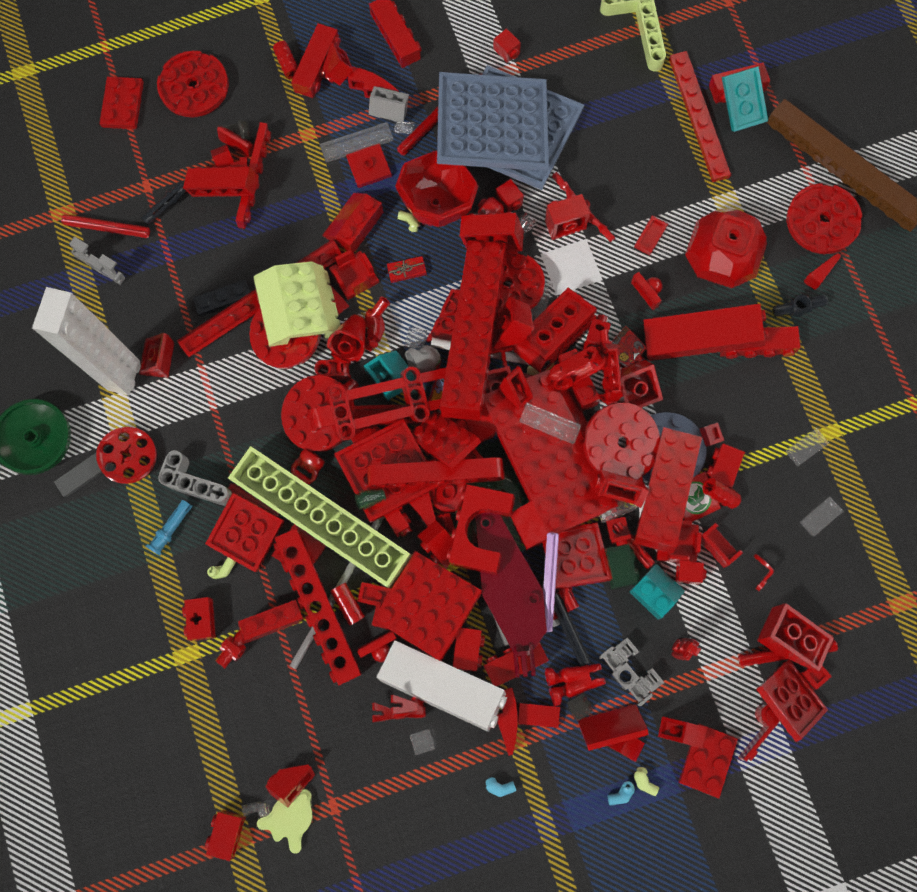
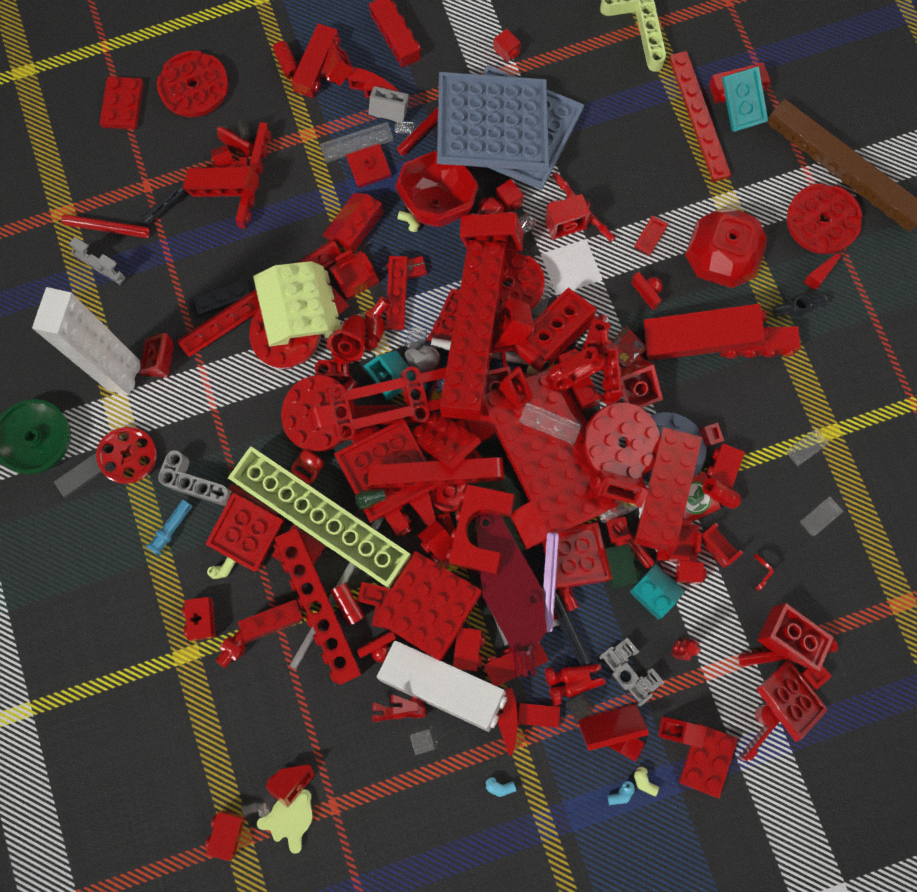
none -> red tile [386,256,408,331]

